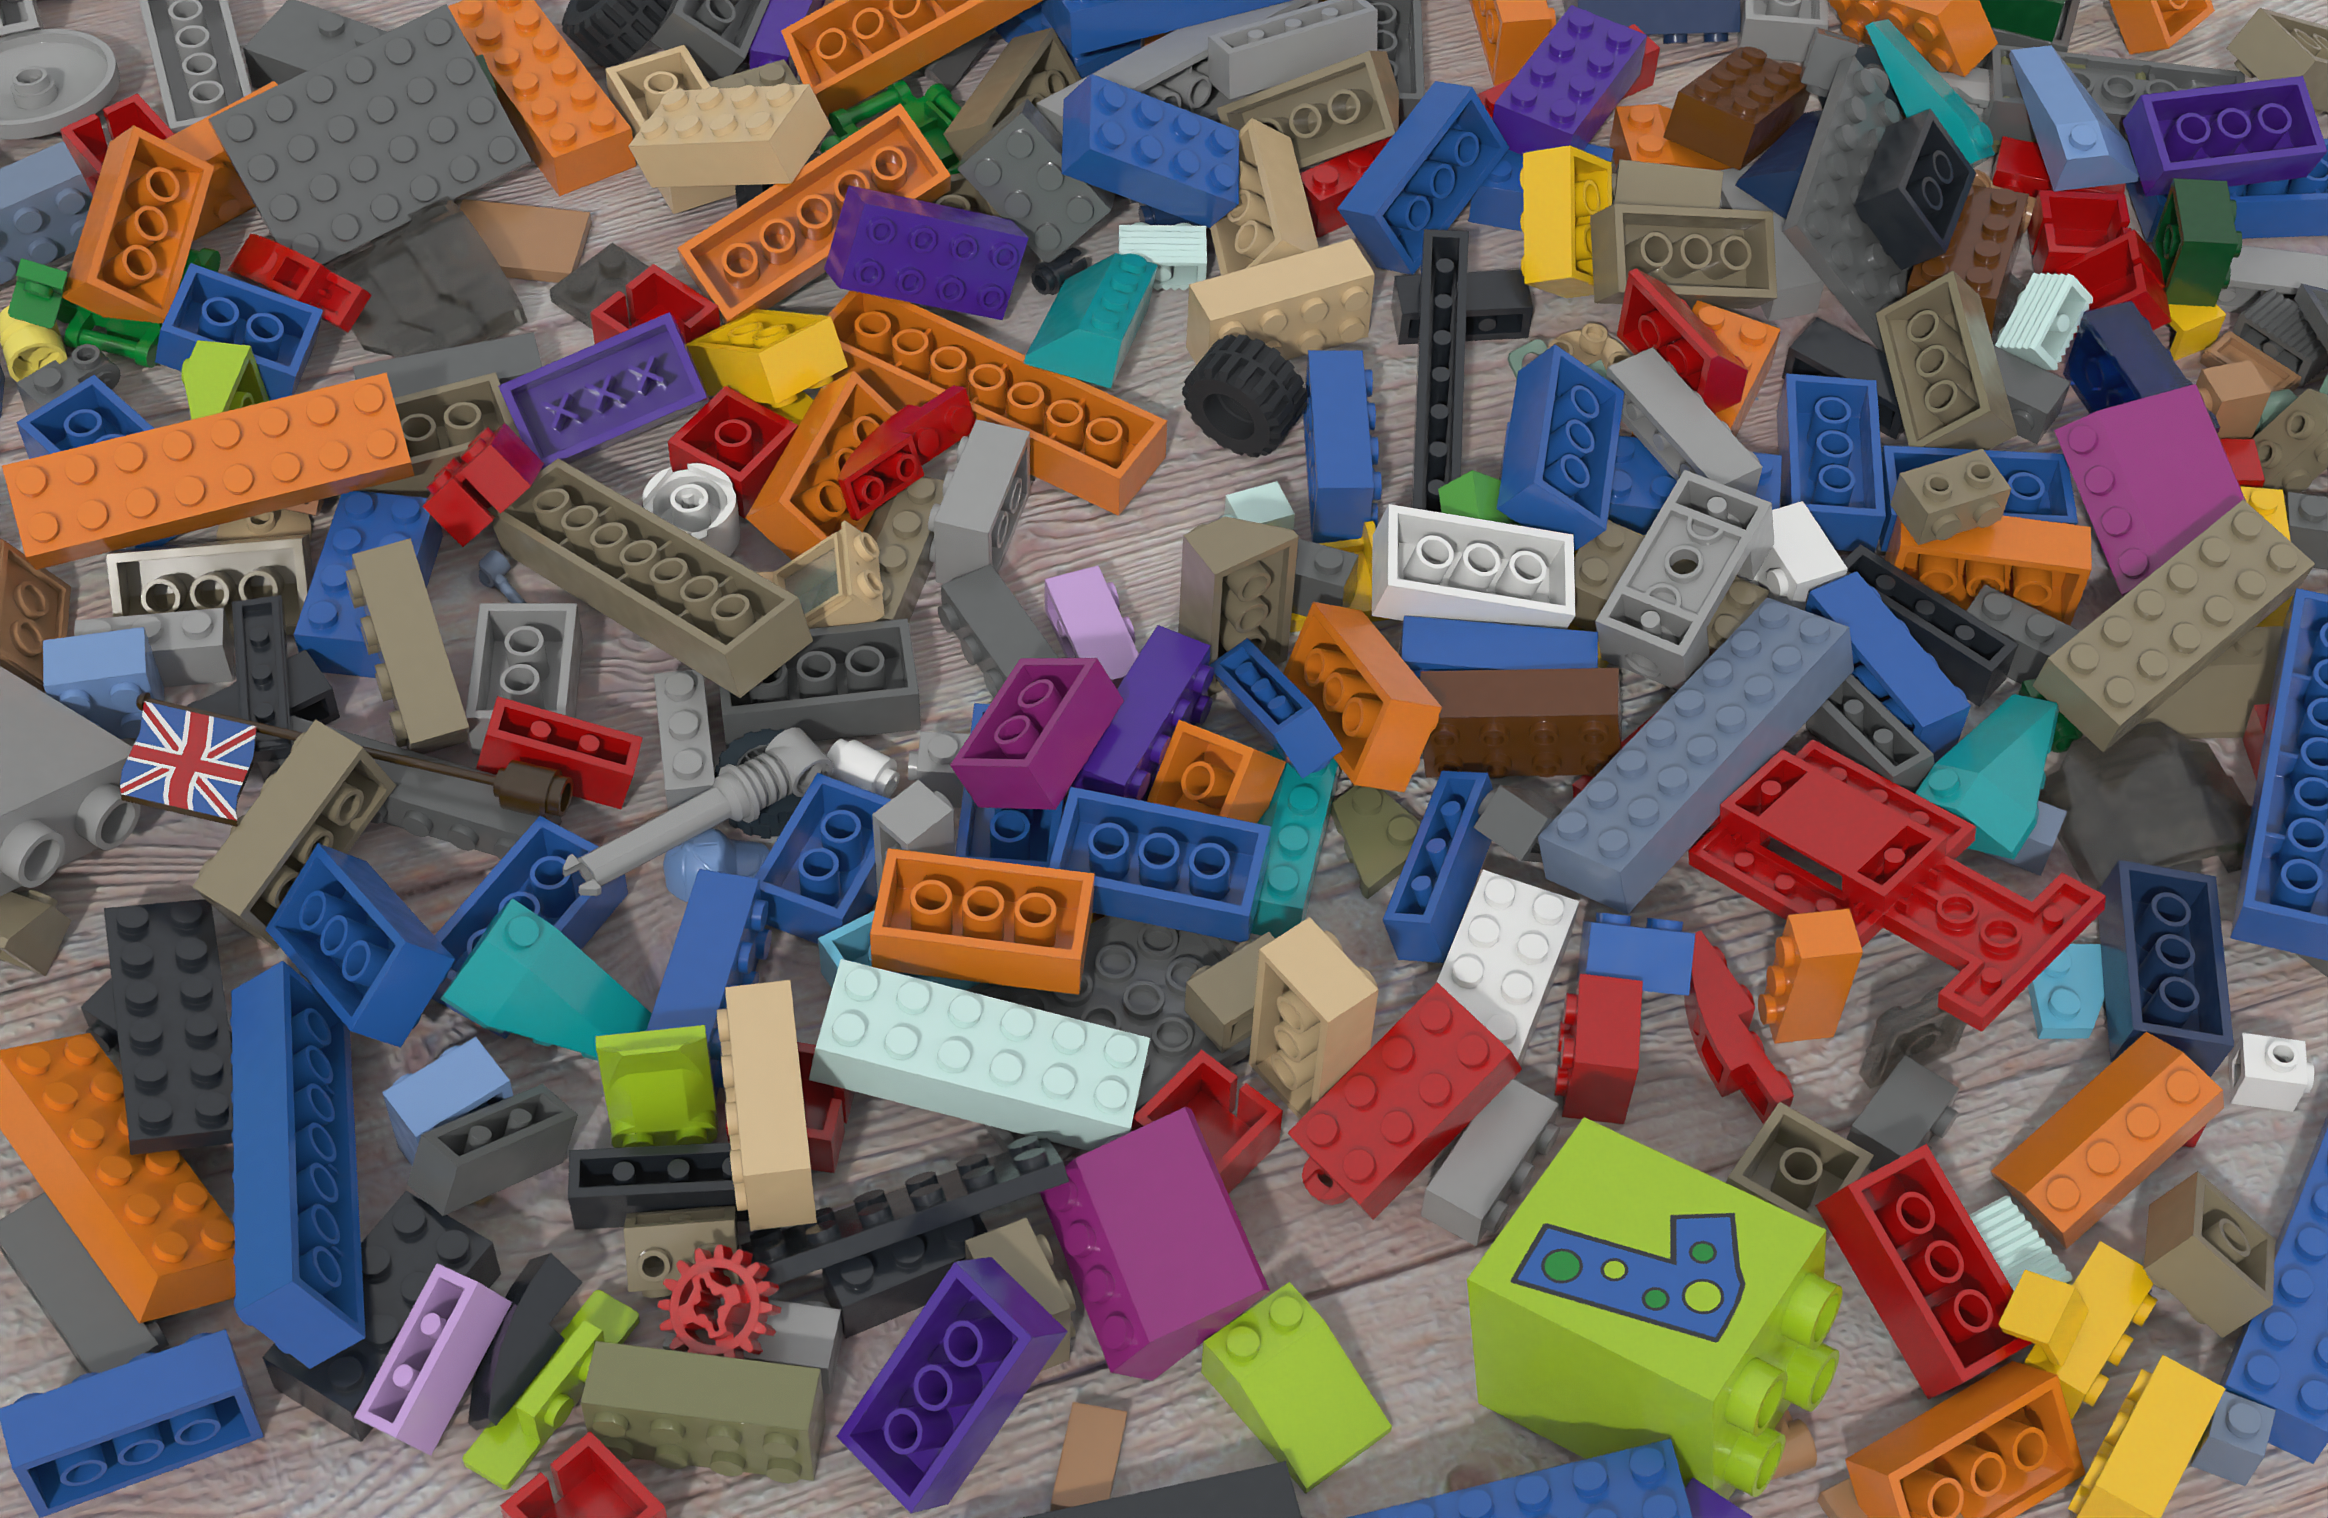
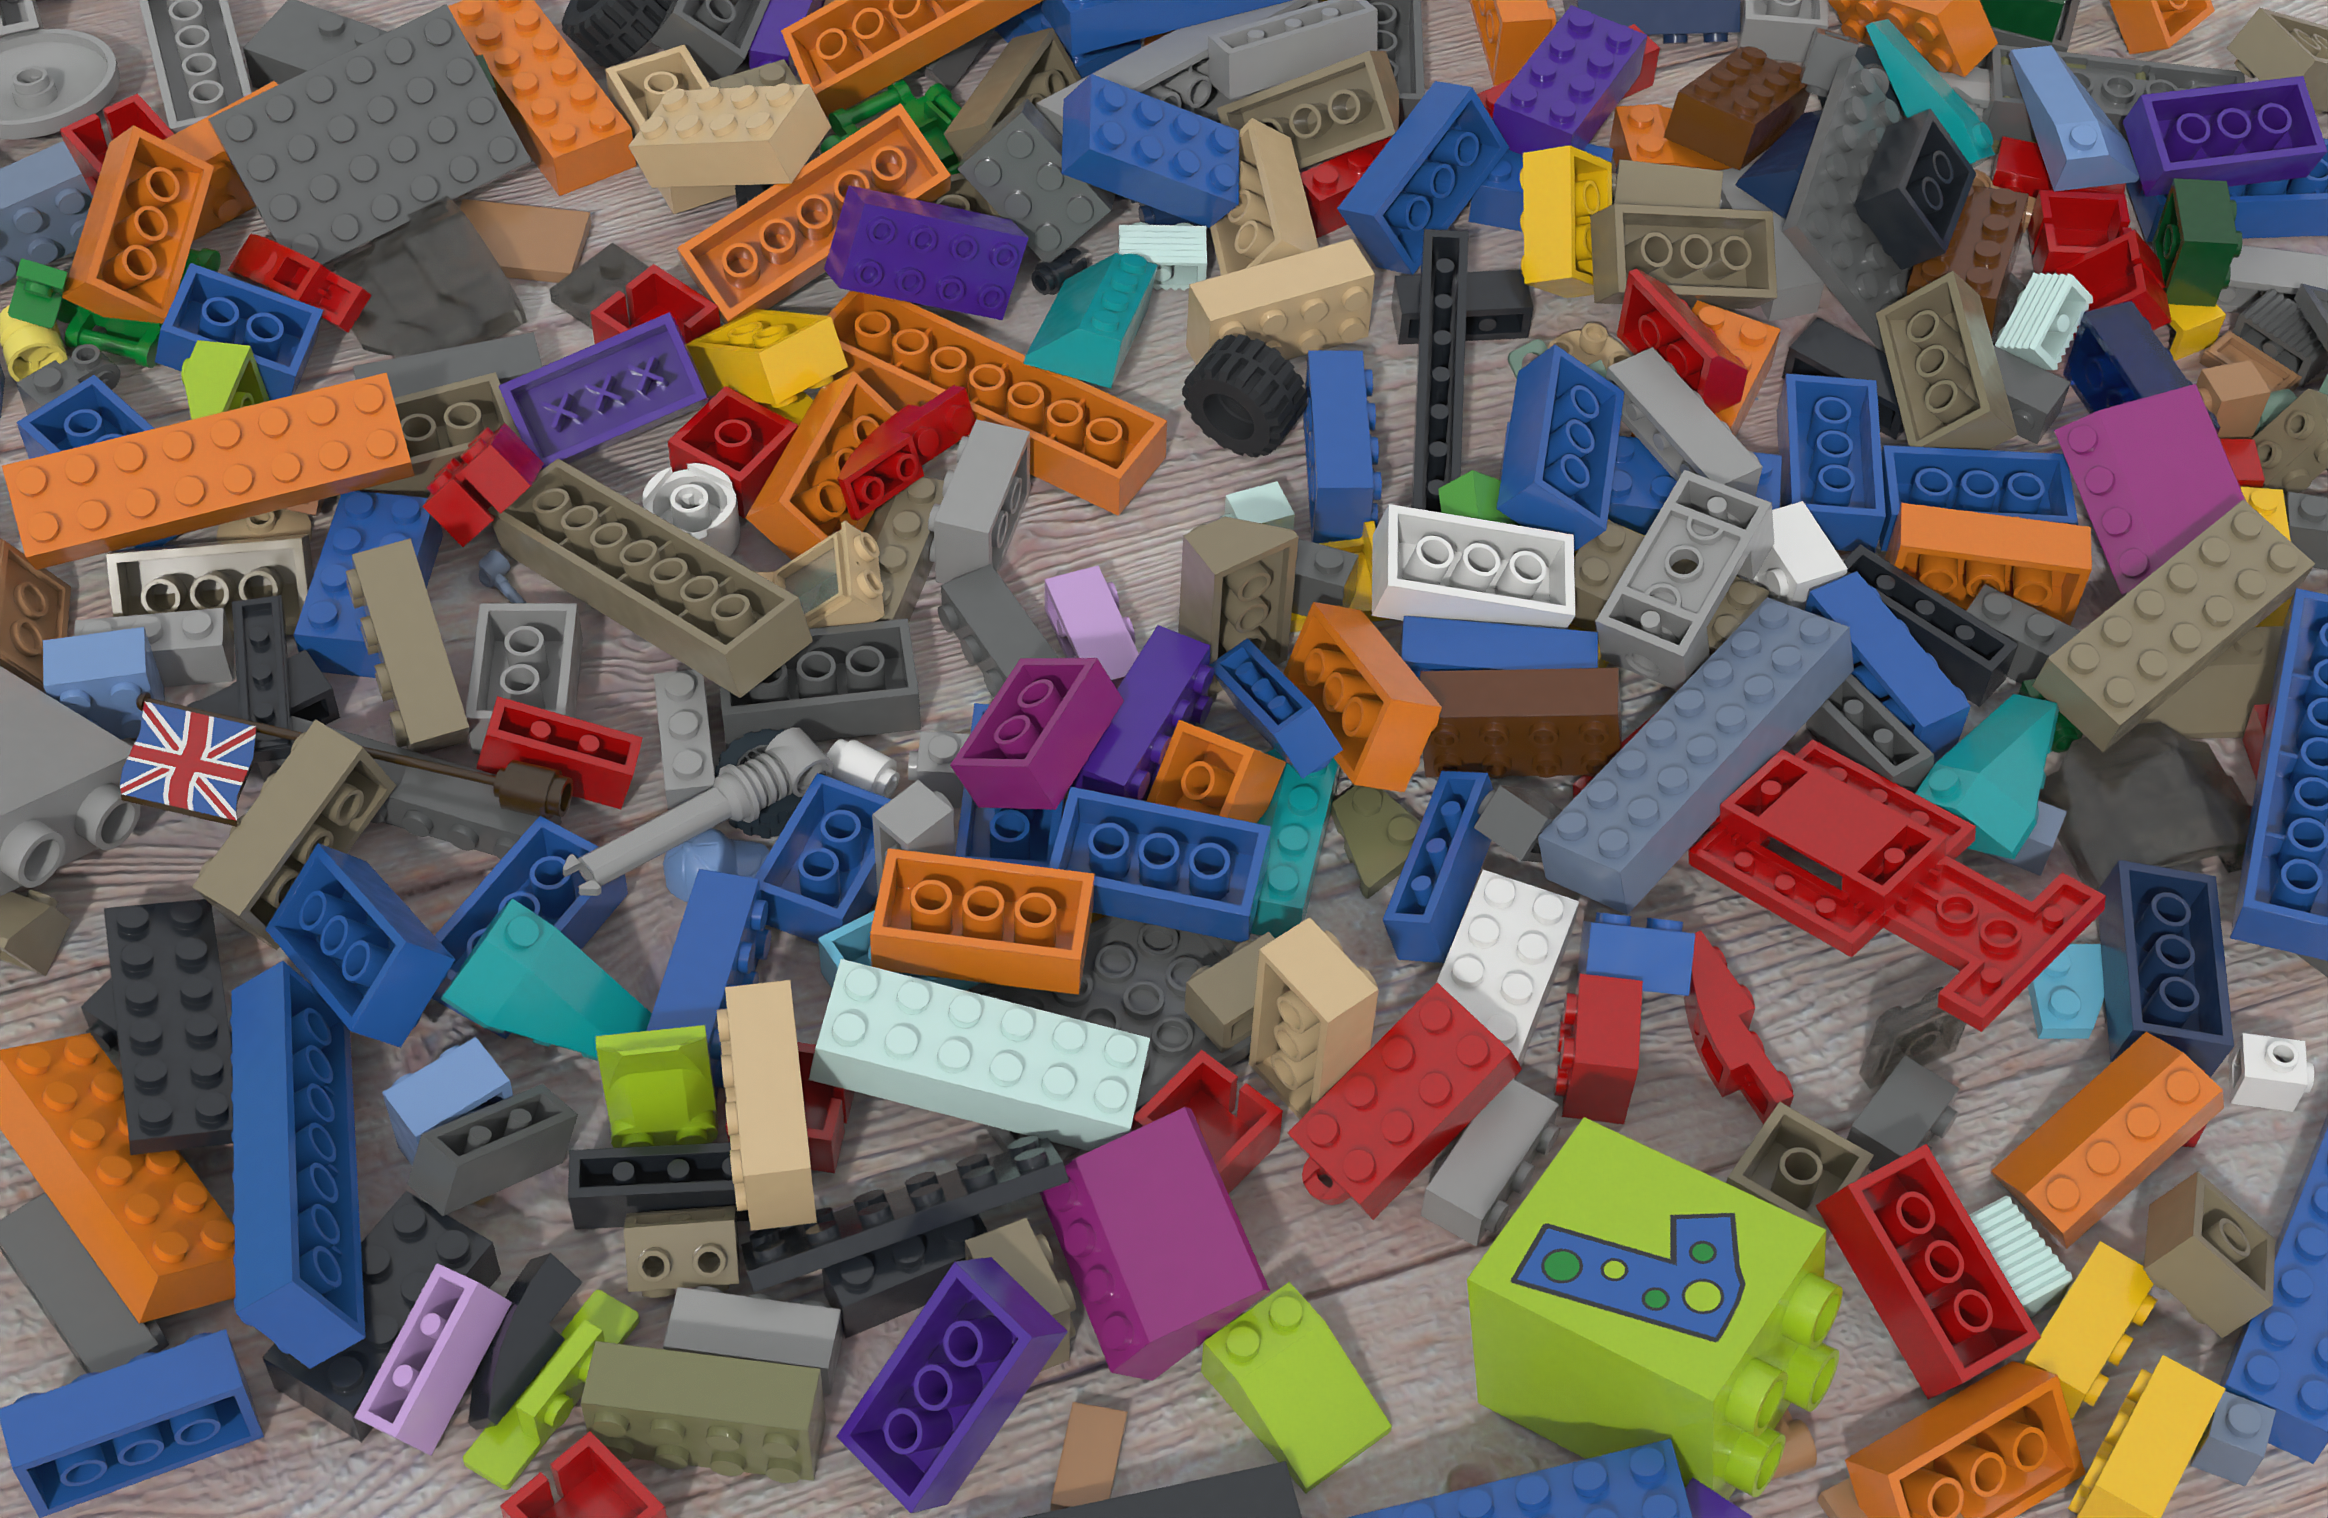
red gear [657,1245,781,1359] -> none
orange brick [1758,909,1863,1044] -> none
dark tan brick [1890,448,2012,545] -> none
yellow panel [1999,1270,2089,1366] -> none

